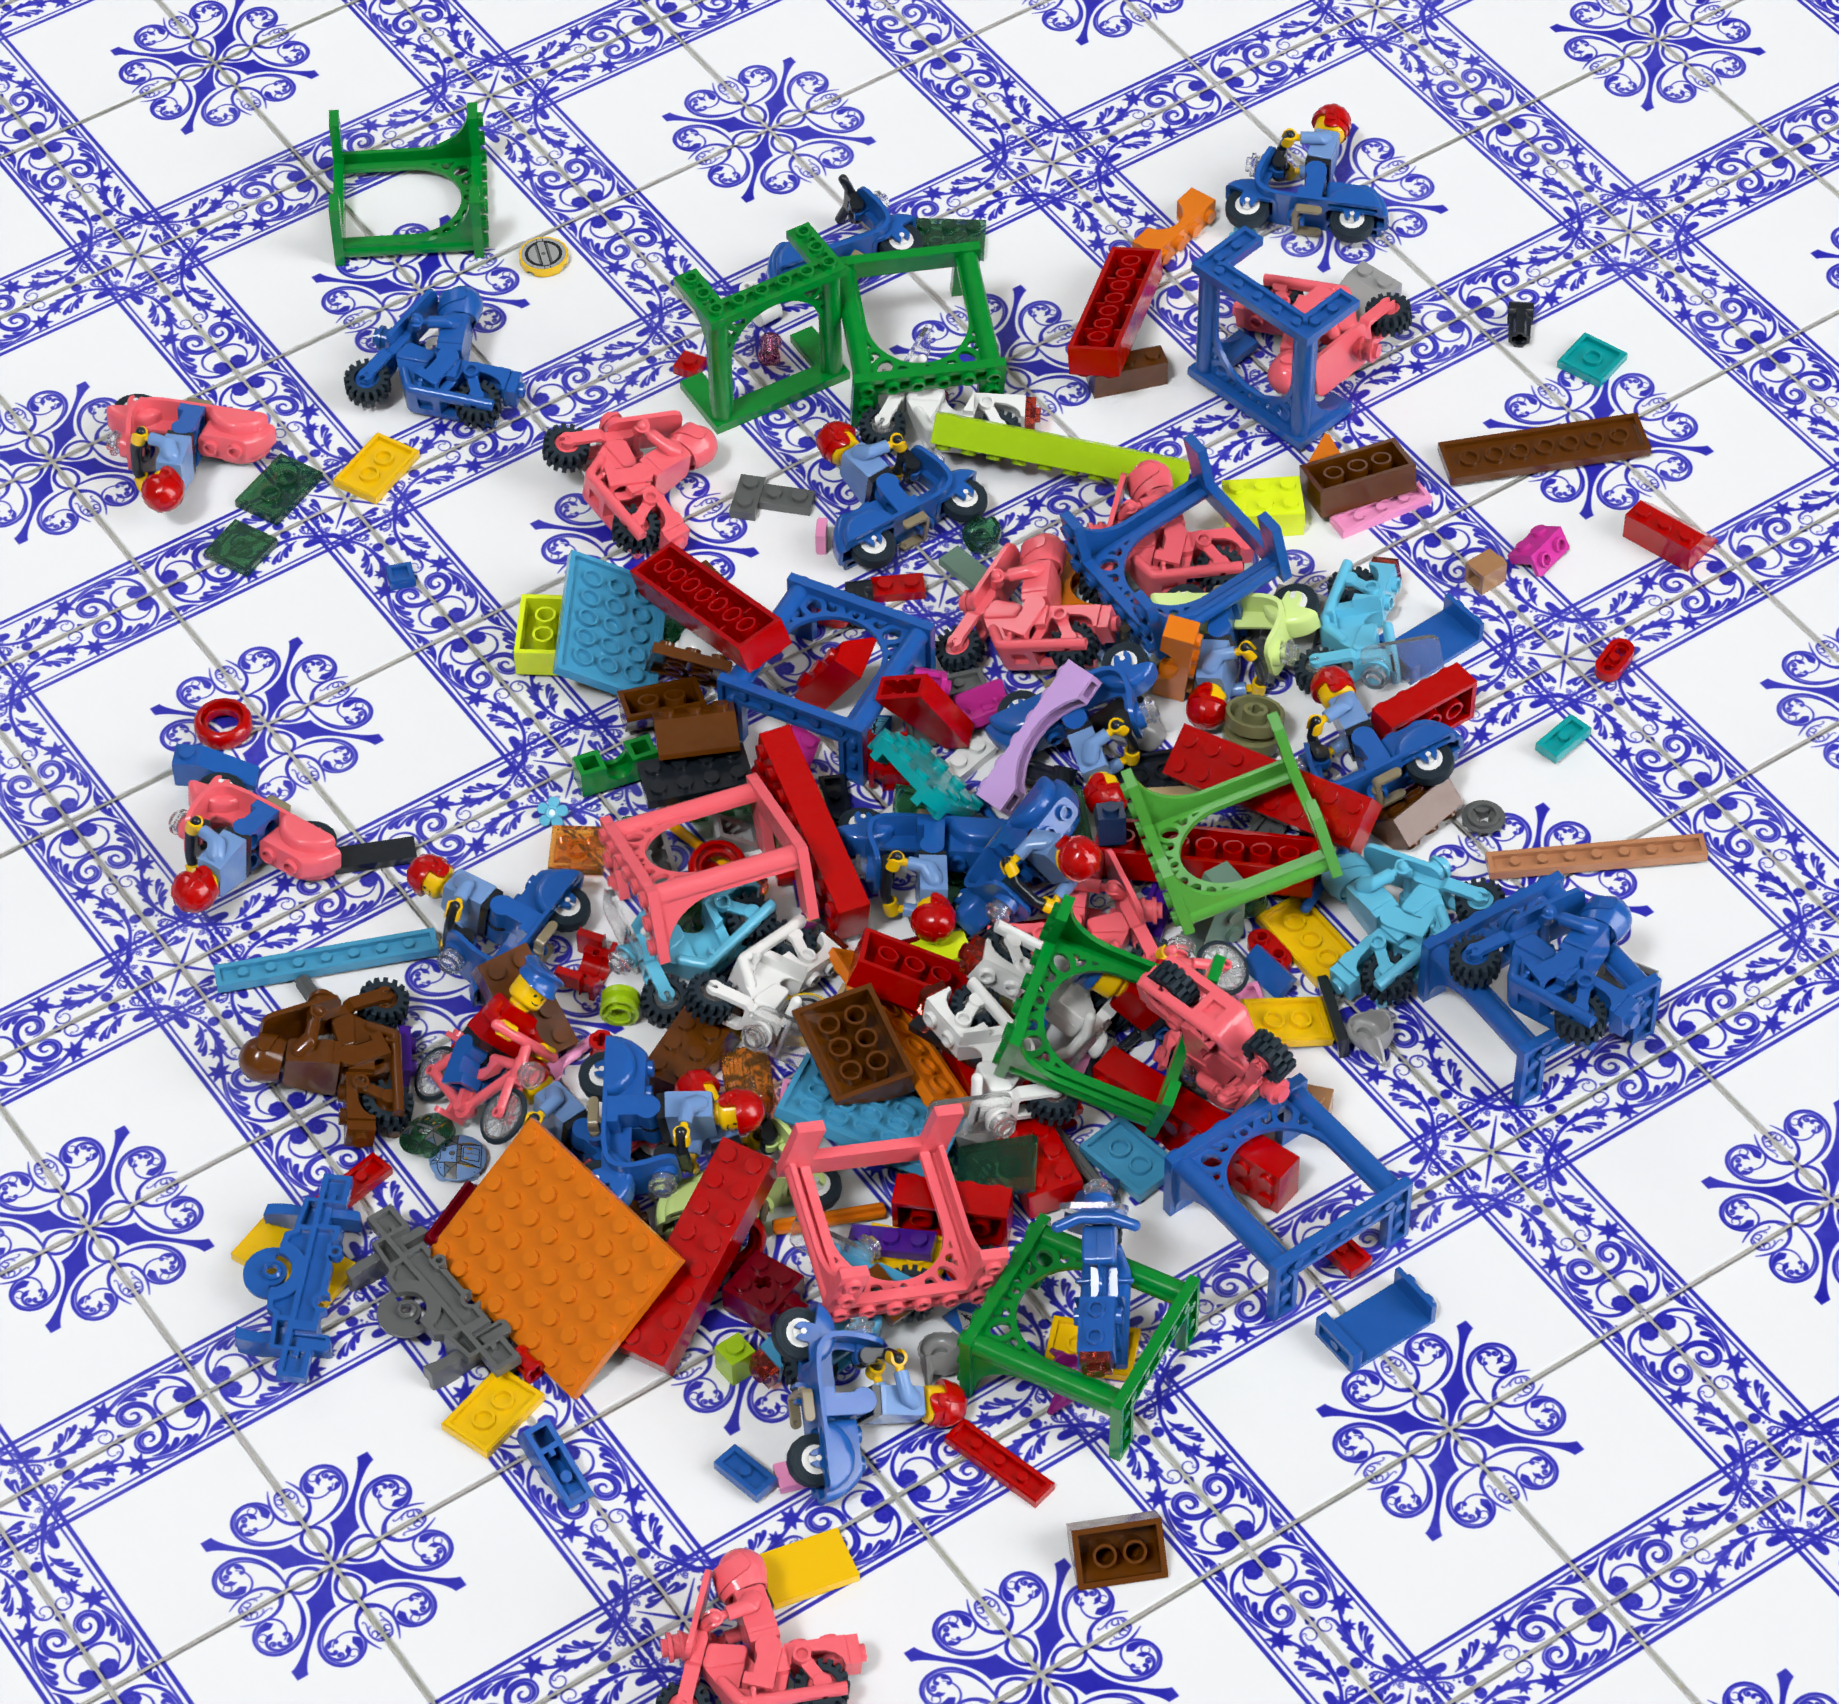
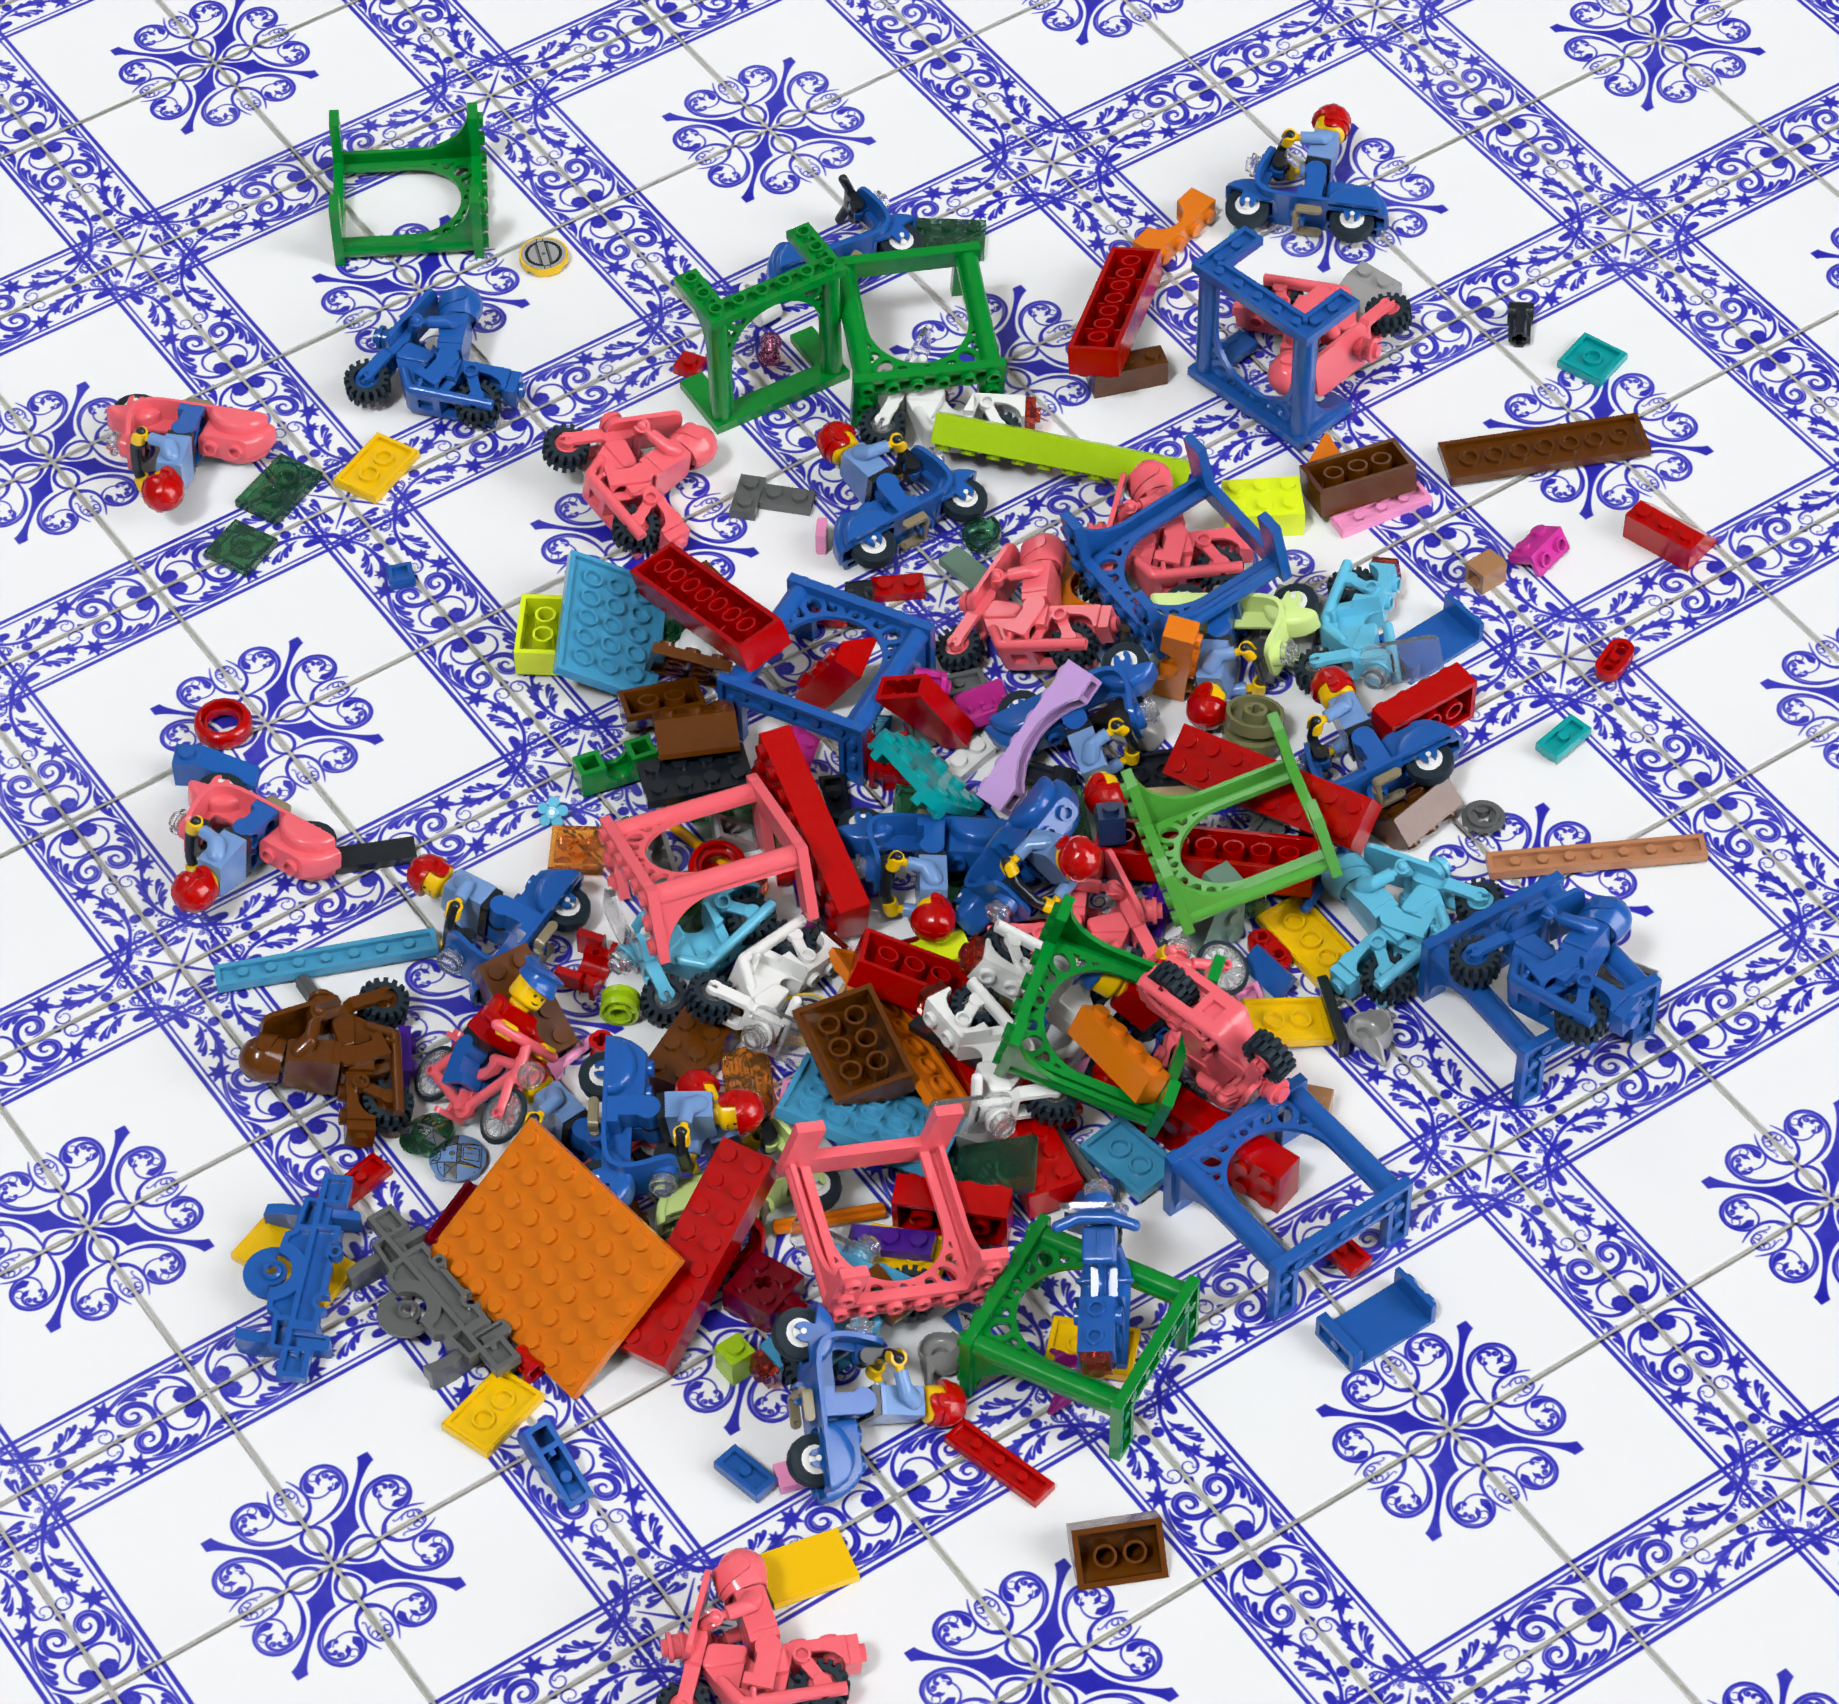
none -> orange brick [1067,1004,1170,1103]

